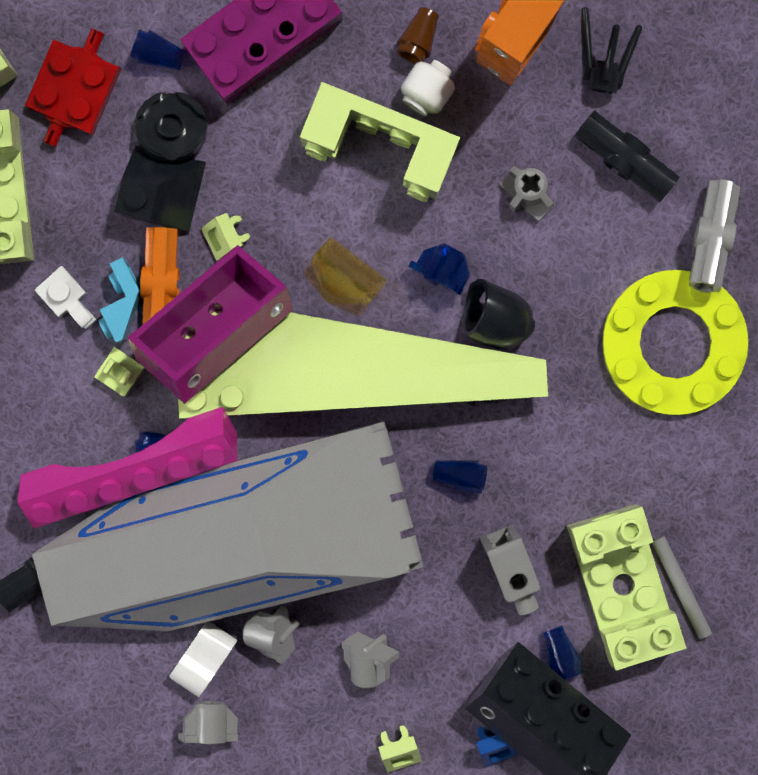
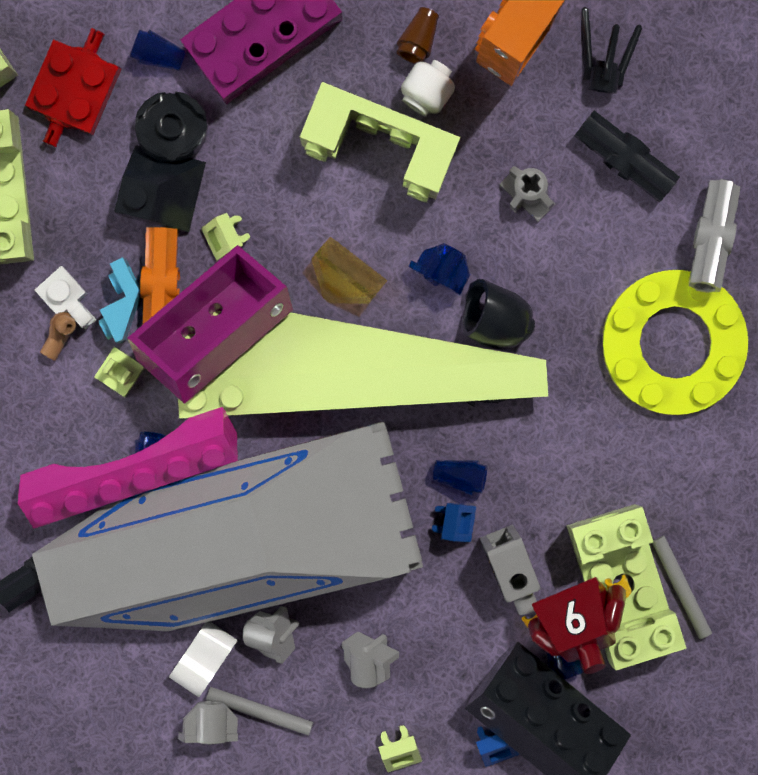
none -> medium nougat arm [40,312,76,361]
none -> light grey bar [206,686,313,736]
none -> blue tile [432,503,476,542]
none -> dark red torso [522,574,632,674]

